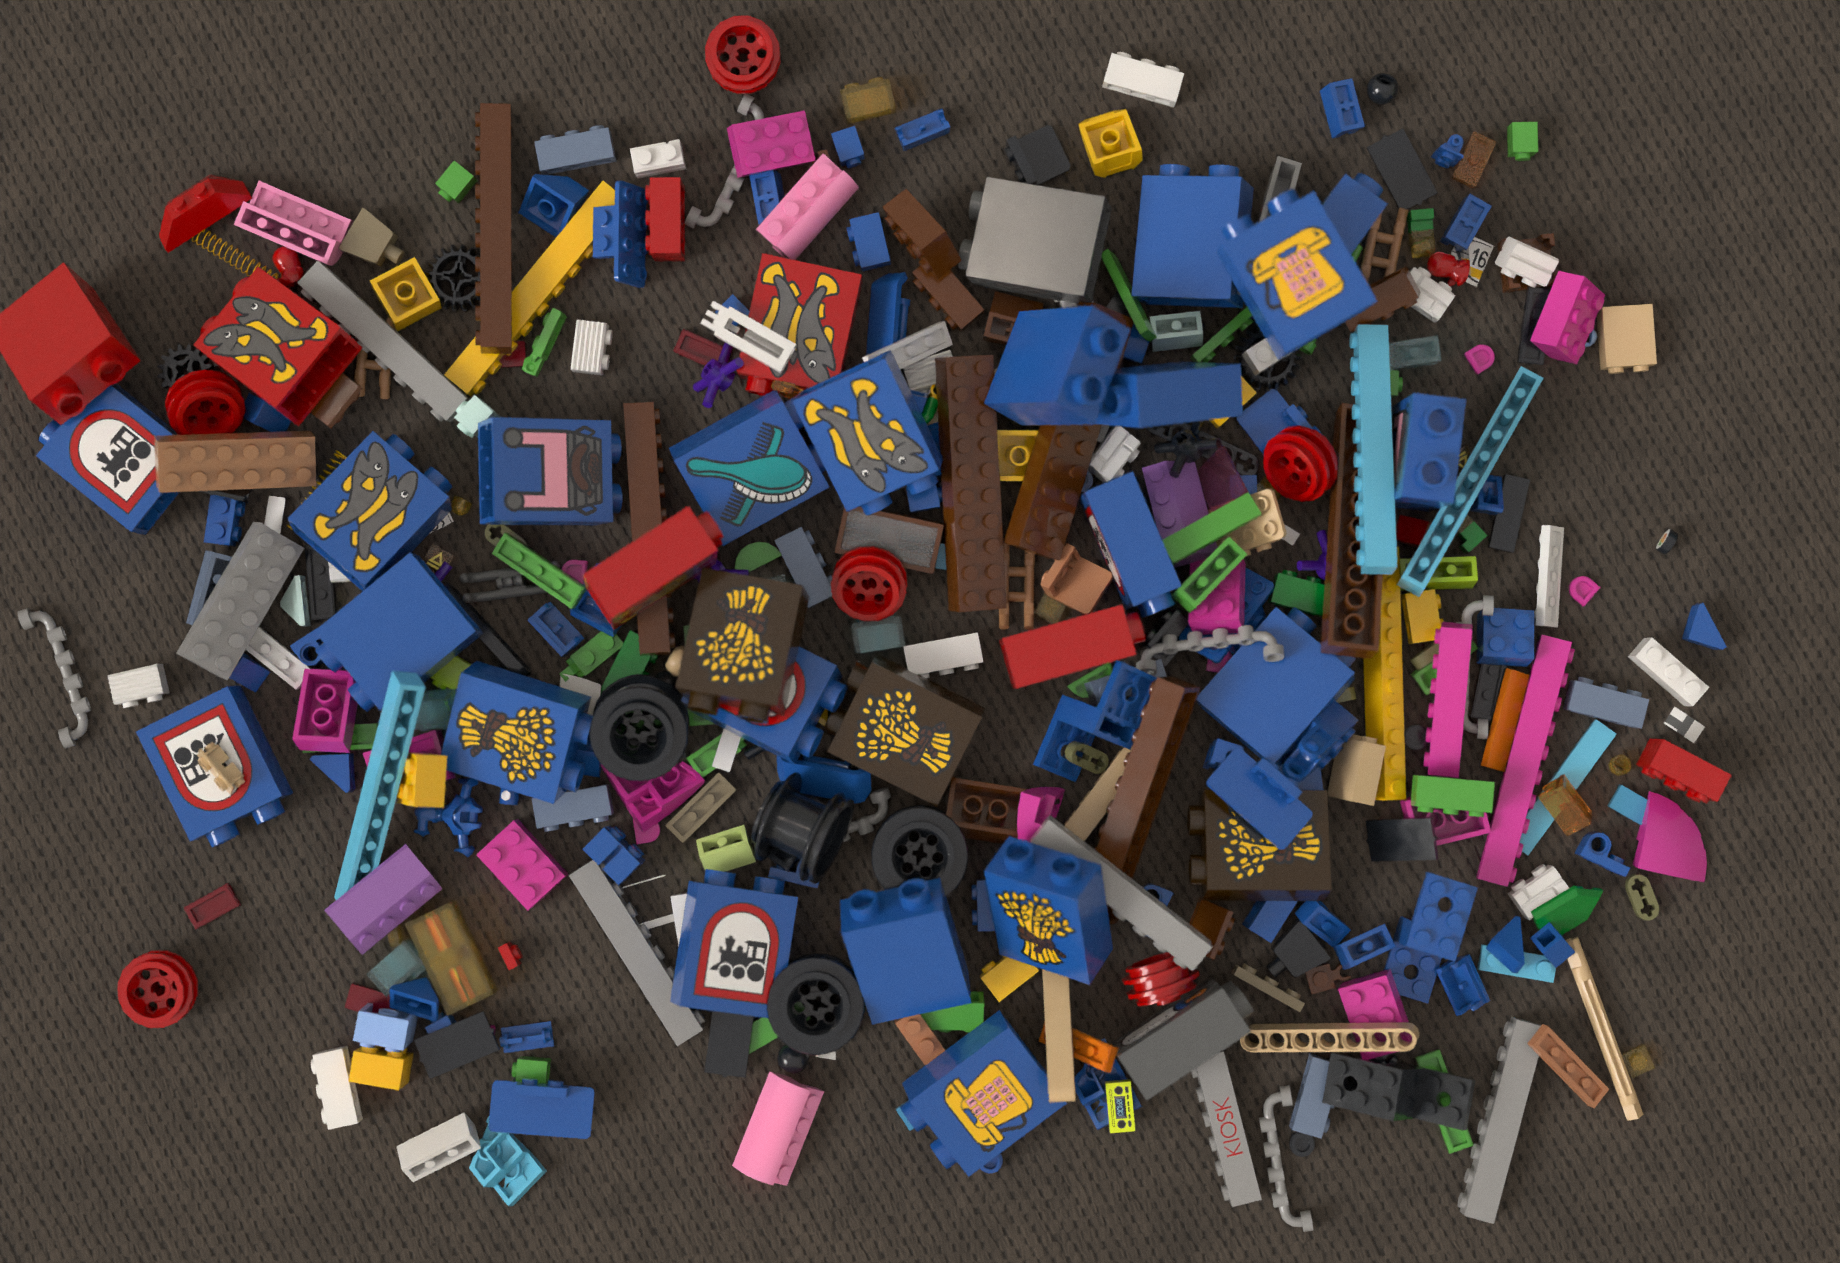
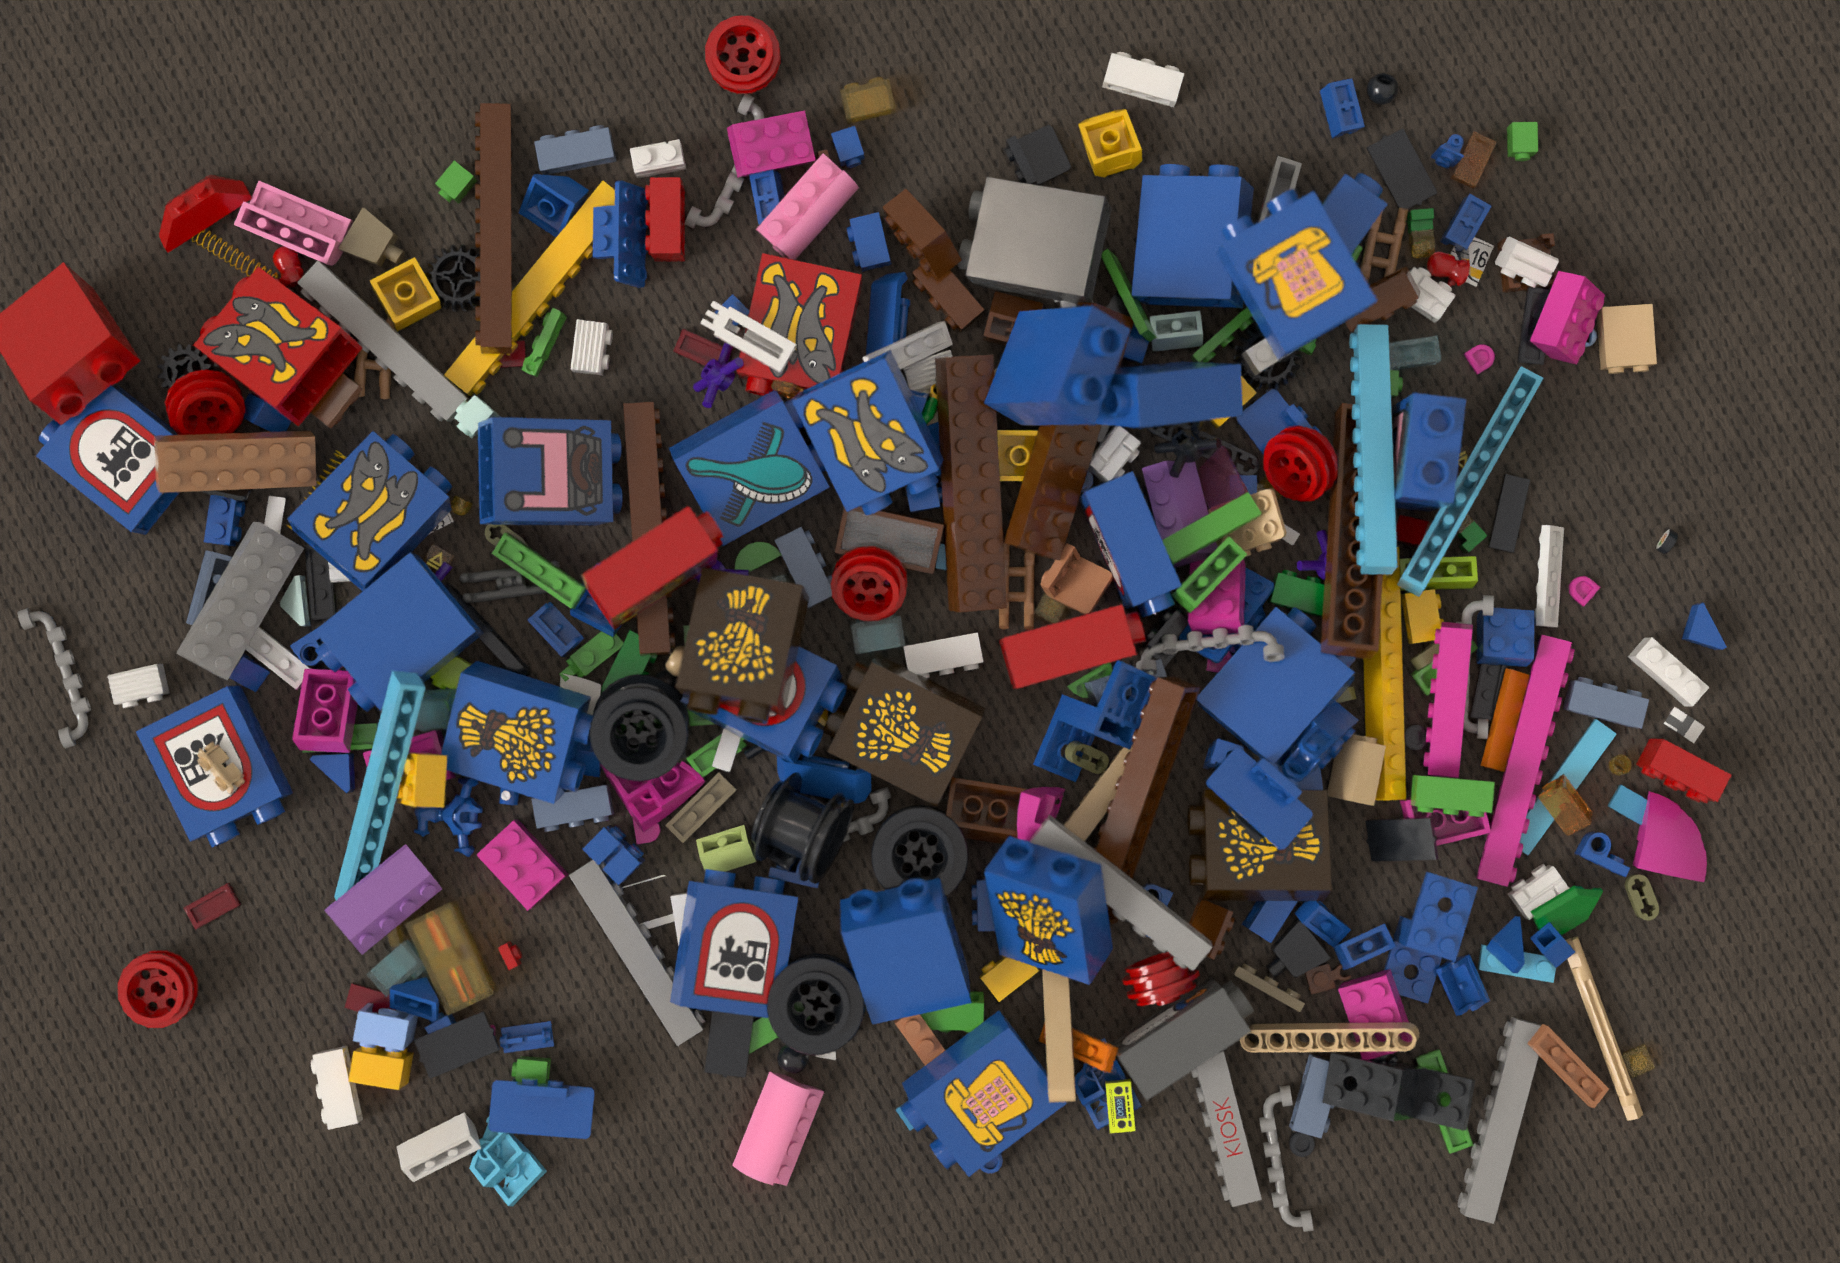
dark pink tile [561,560,588,584] -> none
blue hinge [895,108,950,151] -> none
blue slope [1470,475,1504,515] -> none

